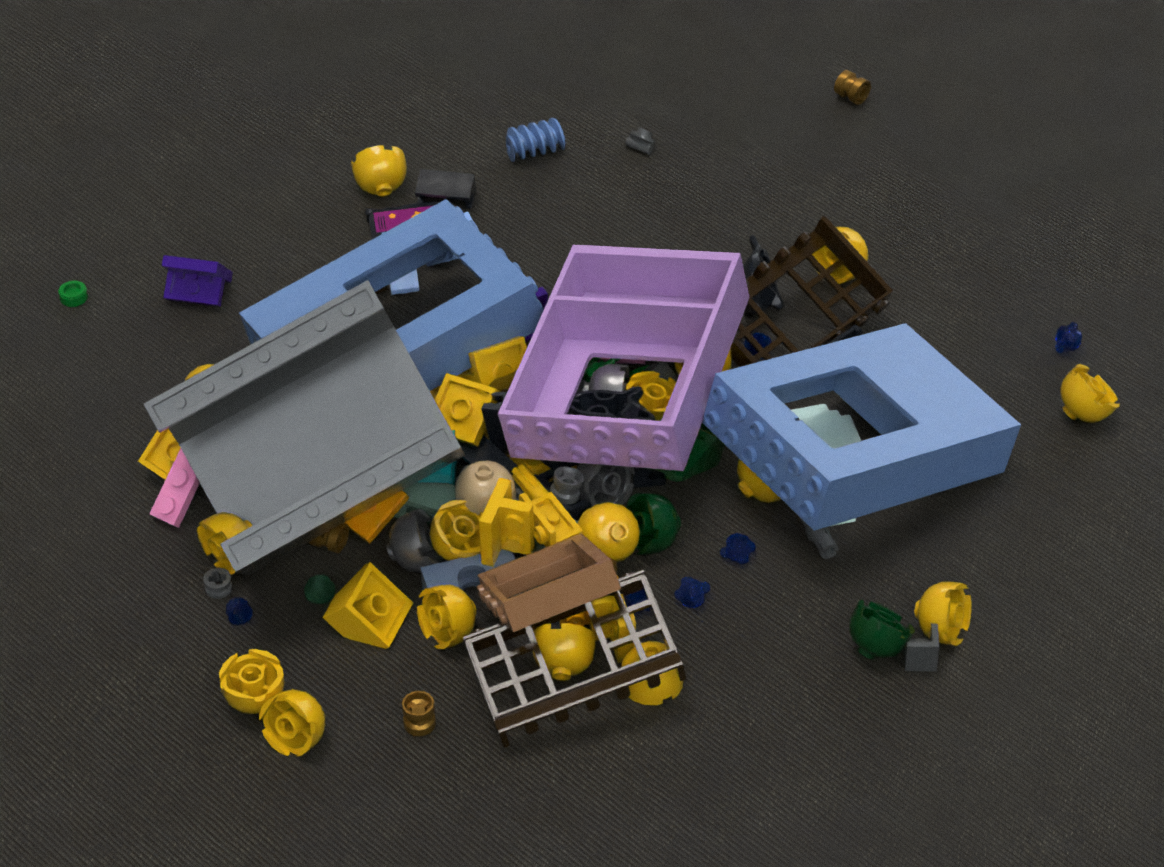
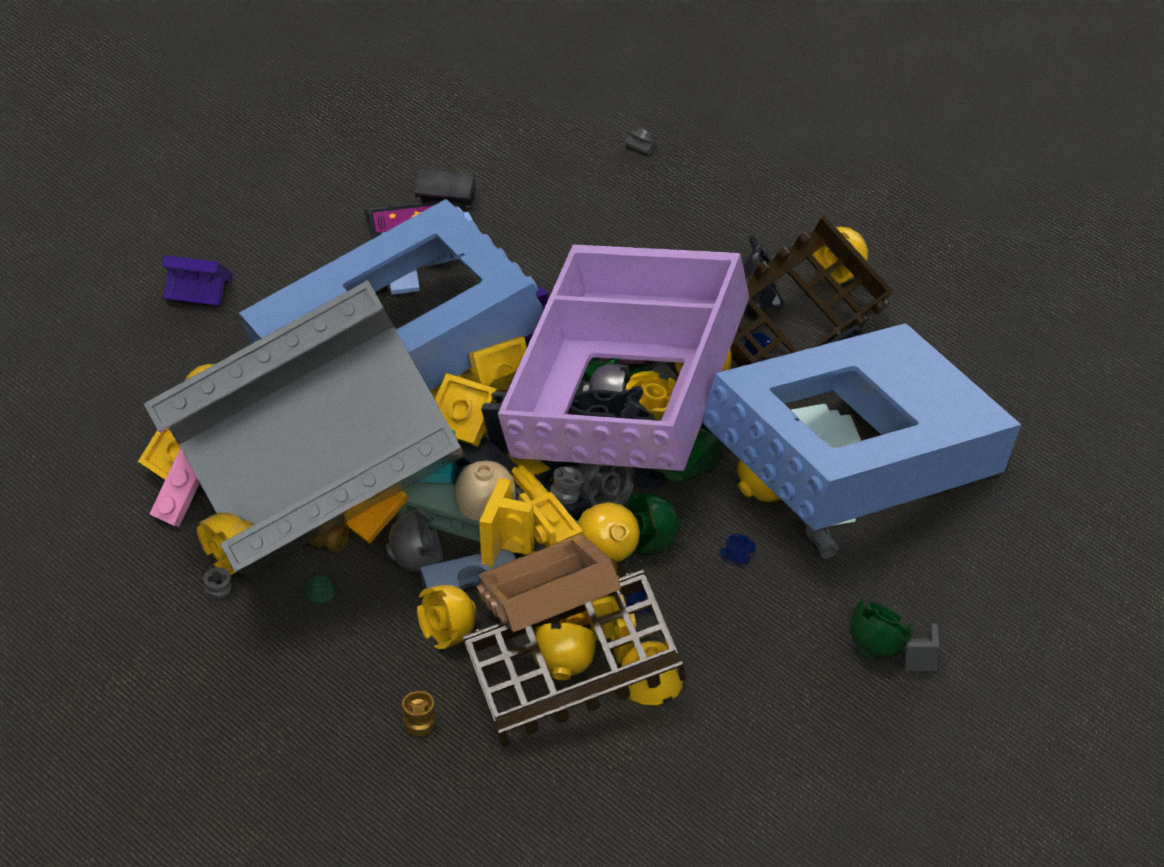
green tile [58,280,88,307] -> none
yellow cylinder [219,649,285,714] -> none
clear blue hinge [226,597,253,625] -> none
yellow cylinder [259,689,326,757] -> none
yellow slope [322,562,414,649] -> none
yellow cylinder [351,145,407,196] -> none
yellow cylinder [429,500,483,561] -> none
medium blue piece [506,118,565,162] -> none
clear blue plate [674,577,710,608] -> none
pearl gold wheel [834,70,871,105] -> none
yellow cylinder [914,582,972,646] -> none
clear blue plate [1055,322,1082,353] -> none
yellow cylinder [1060,364,1119,423] -> none

